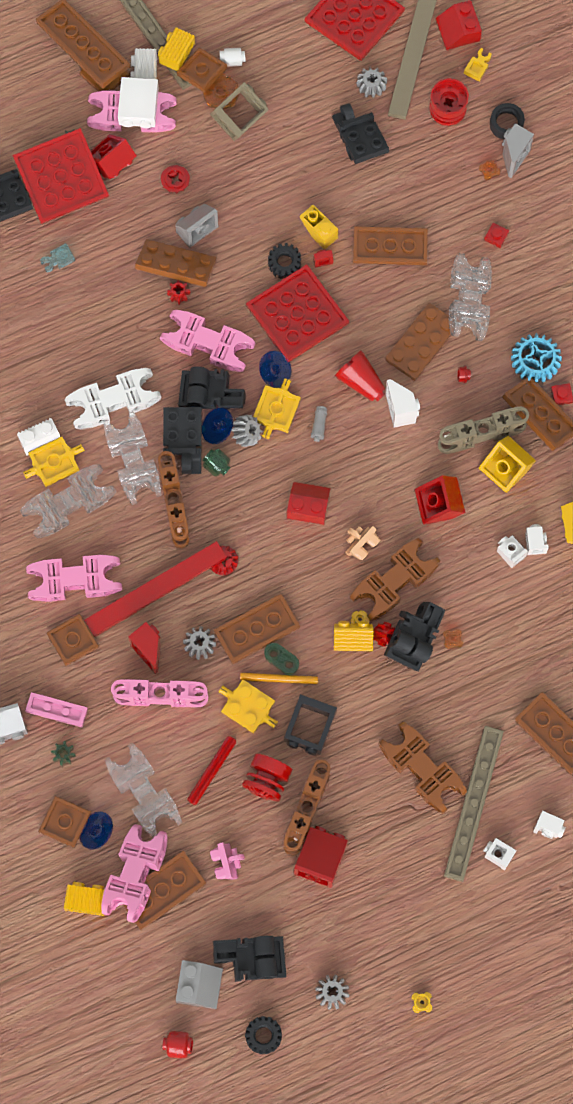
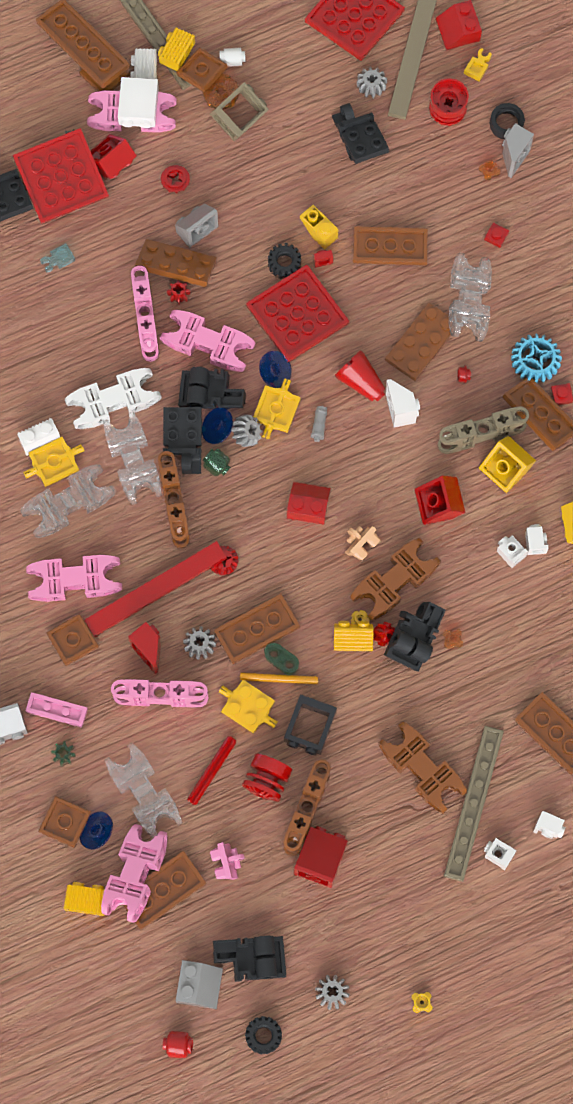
none -> bright pink piece [131,266,159,362]

